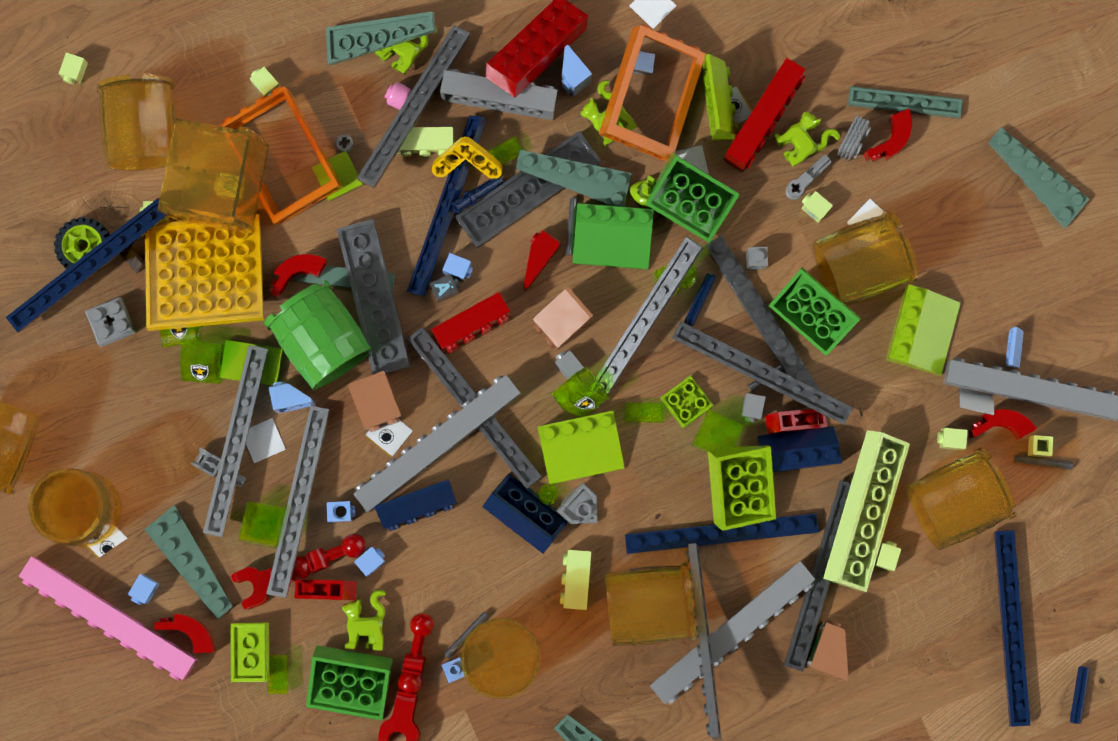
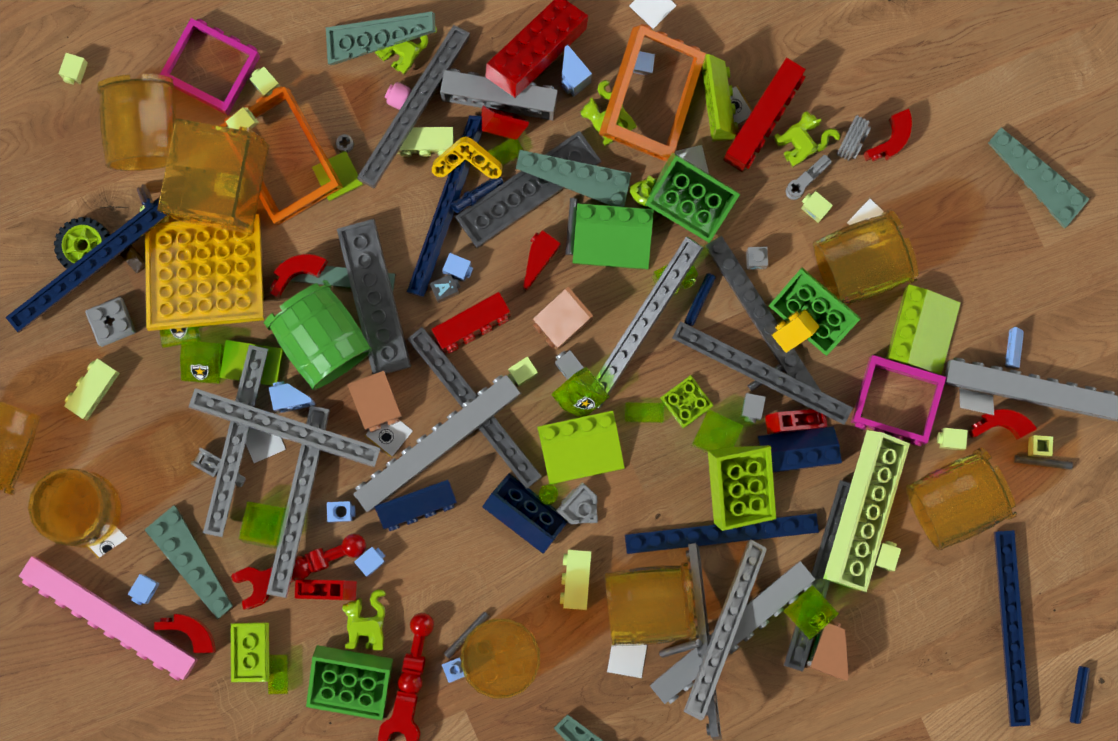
sand green tile [848,86,963,119] -> none
none -> yellowish green brick [64,359,120,421]
none -> axle [137,184,154,209]
none -> dark pink window [159,18,260,115]
none -> light grey plate [189,388,381,467]
none -> yellowish green brick [225,107,259,137]
none -> red slope [482,106,529,140]
none -> yellowish green brick [507,356,538,387]
none -> white sticker [607,638,647,678]
none -> flat silver bar [659,639,702,658]
none -> light grey plate [683,540,767,720]
none -> yellow brick [772,309,820,353]
none -> clear neon green slope [784,585,839,640]
none -> dark pink window [851,355,946,446]

